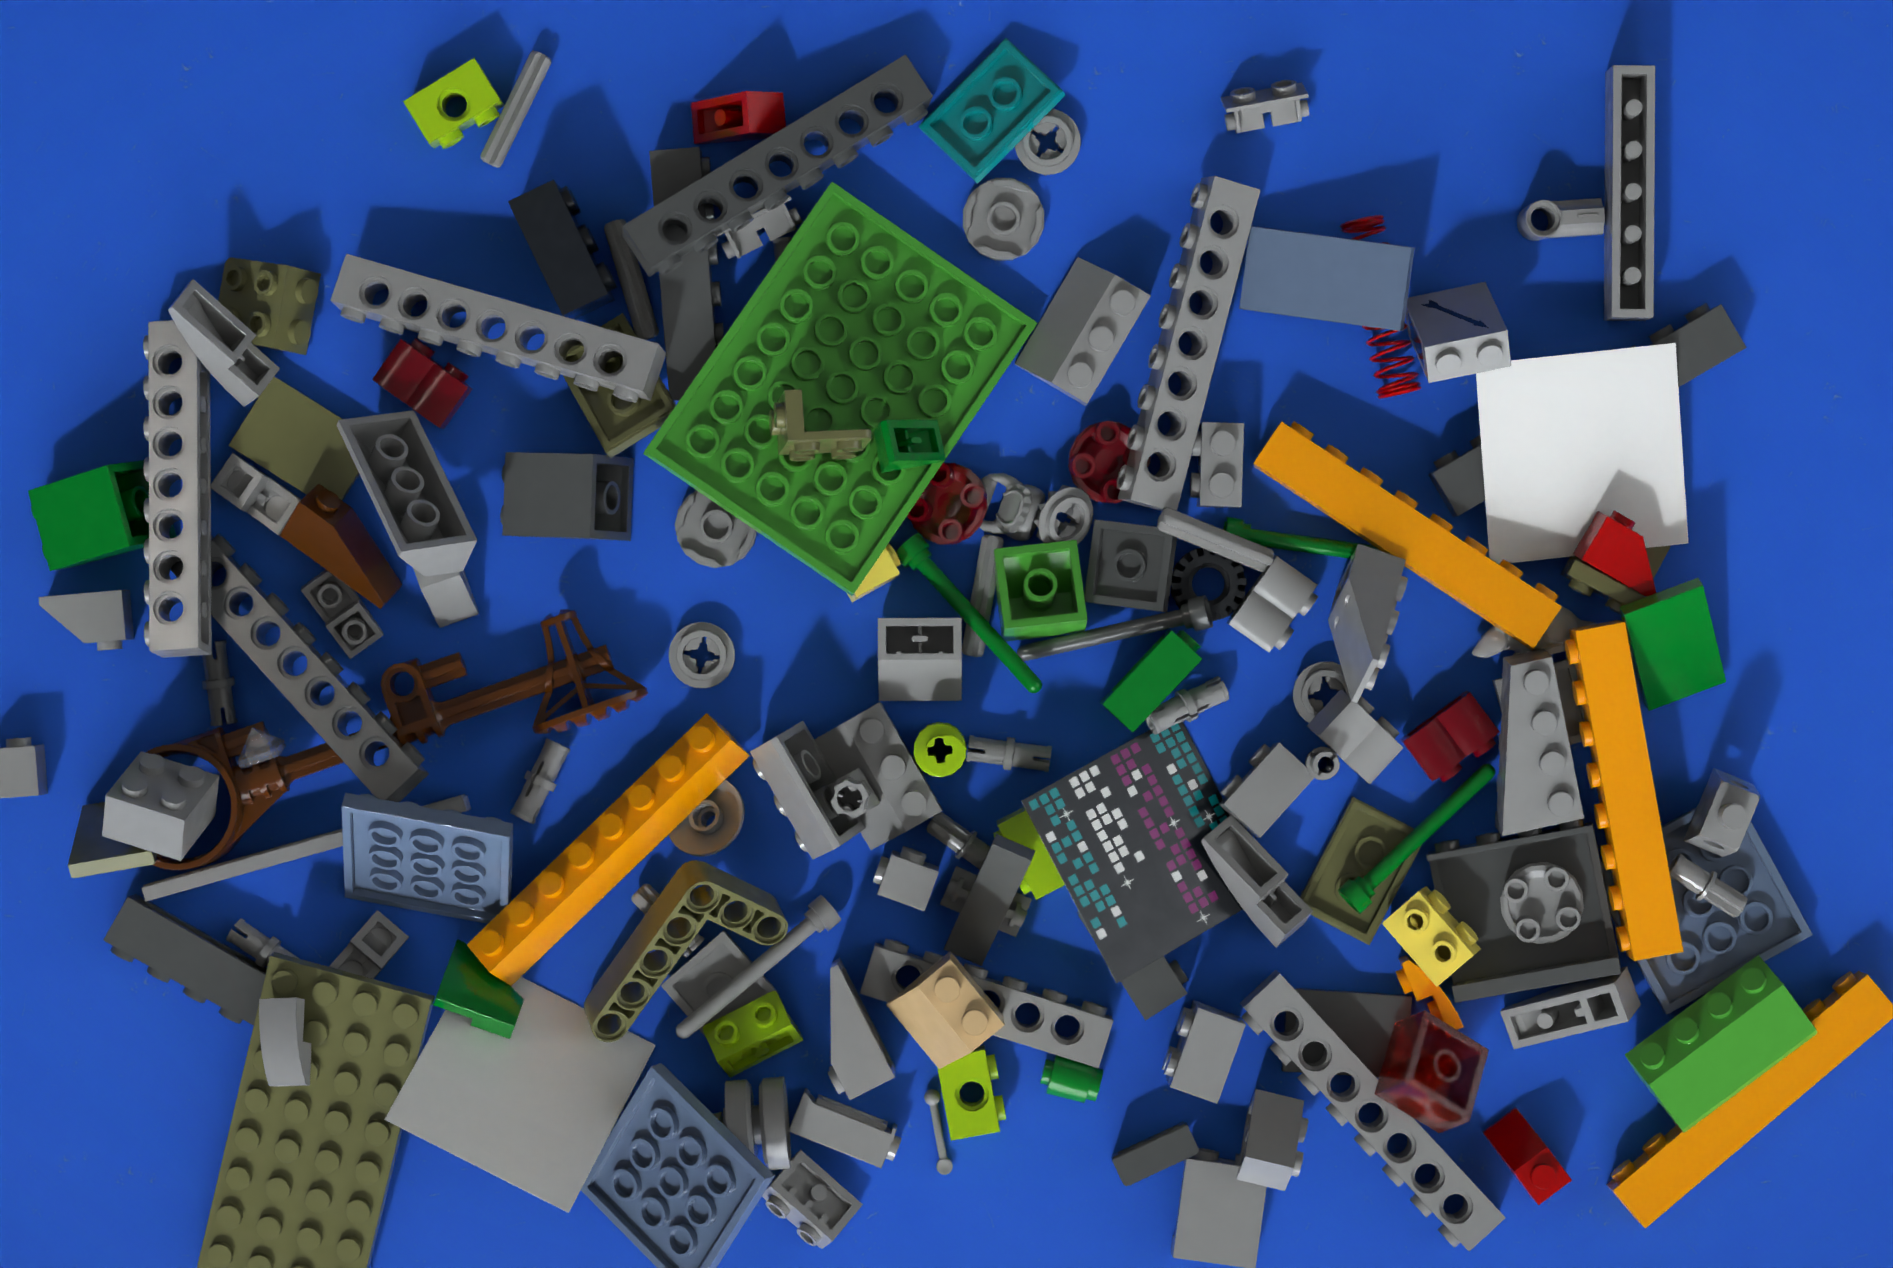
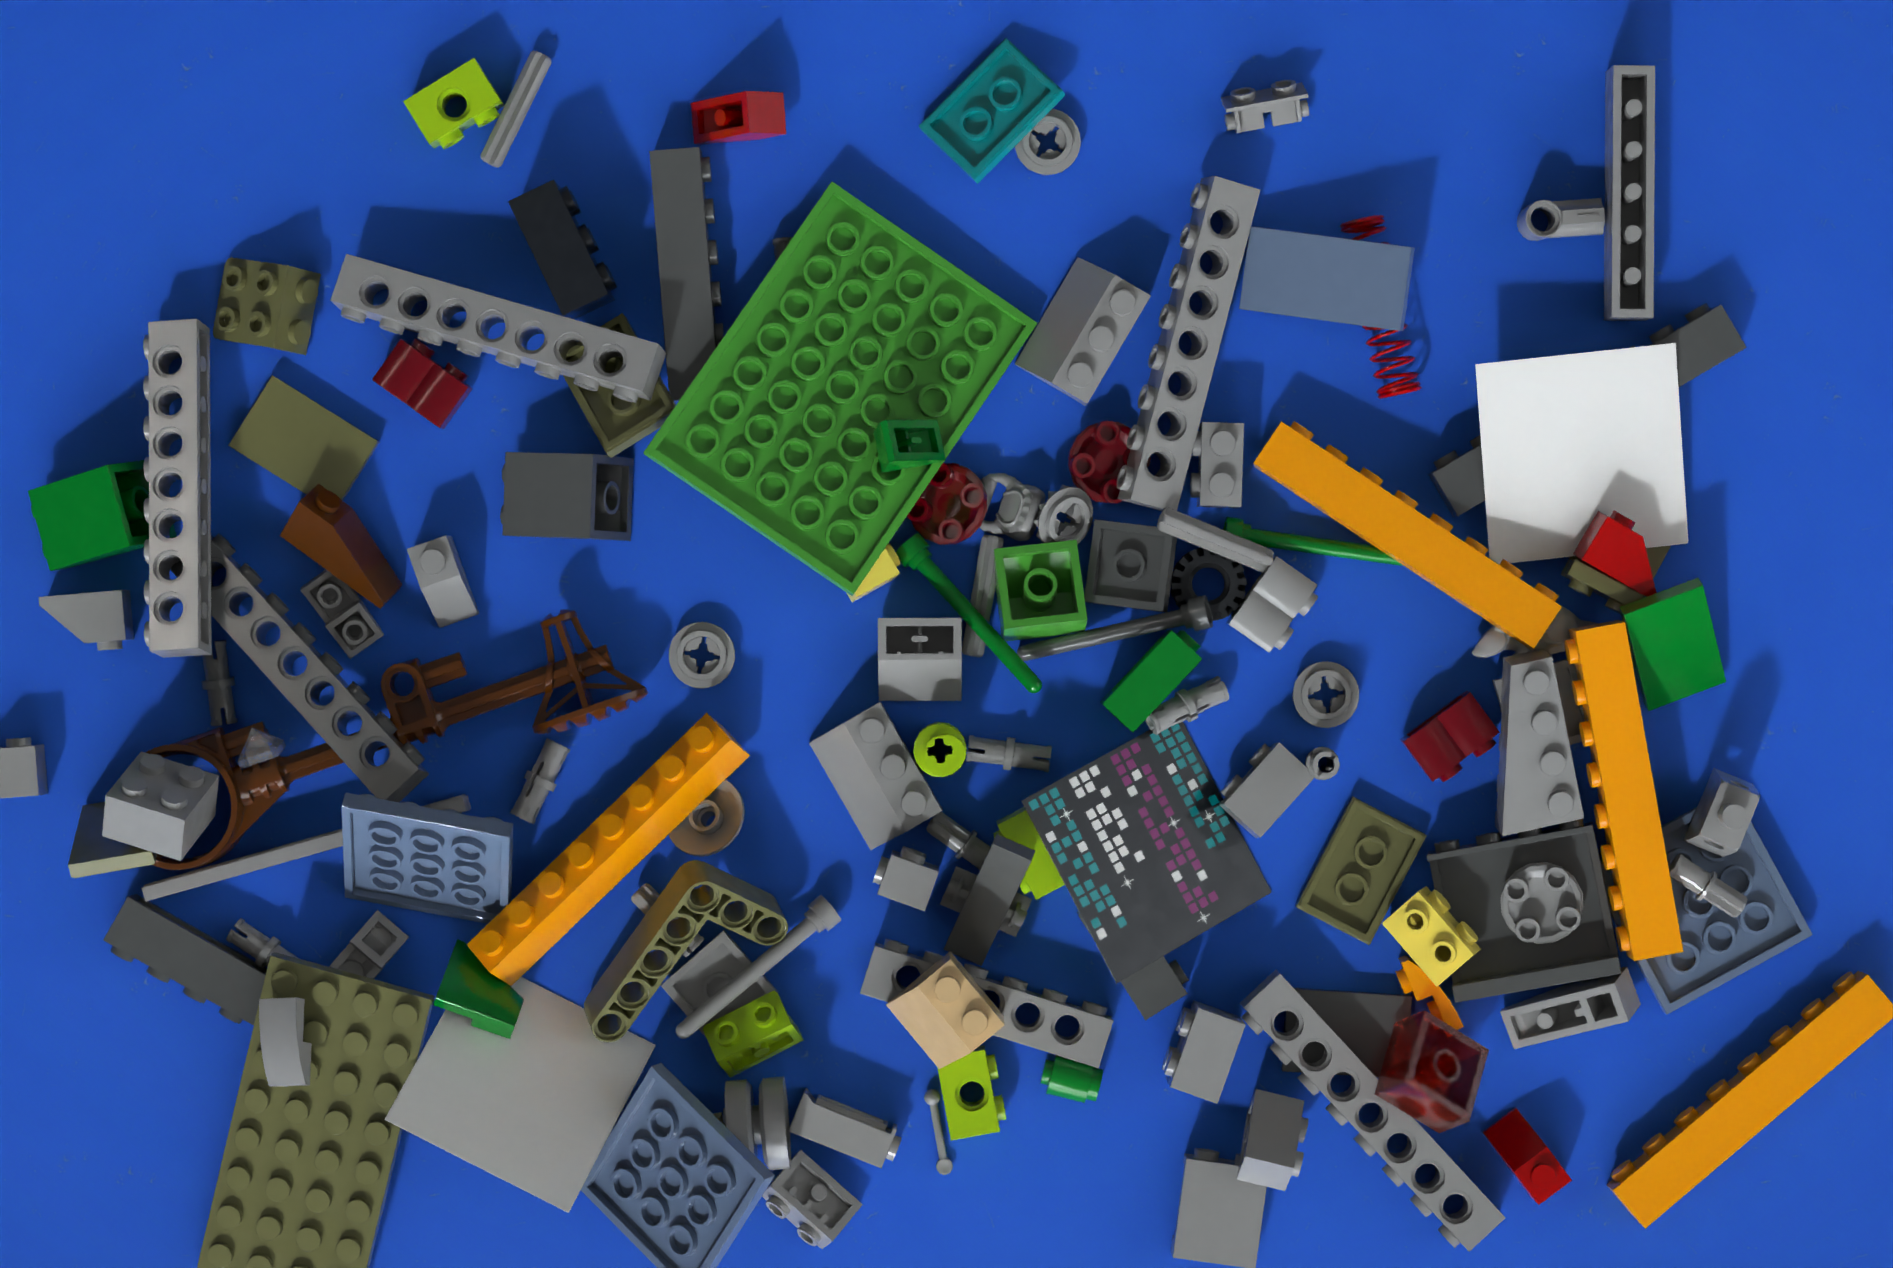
light grey slope [168,279,280,407] -> none
light grey slope [211,453,301,536] -> none
light grey slope [337,410,477,577] -> none
light grey axle [604,219,659,340] -> none
dark grey brick [622,54,933,277] -> none
light grey tile [675,491,757,568] -> none
light grey hinge [717,196,803,259] -> none
light grey slope [750,721,865,860] -> none
olive bracket [769,389,872,461] -> none
light grey piece [827,767,880,822] -> none
light grey slope [828,958,896,1100] -> none
light grey tile [963,178,1044,261] -> none
dark grey slope [1111,1121,1199,1186] -> none
light grey slope [1201,815,1313,948] -> none
light grey brick [1307,689,1403,784] -> none
light grey slope [1328,544,1408,703] -> none
green piece [1337,764,1495,914] -> none
light grey brick [1406,282,1511,383] -> none
bright green slope [1625,955,1818,1133] -> none

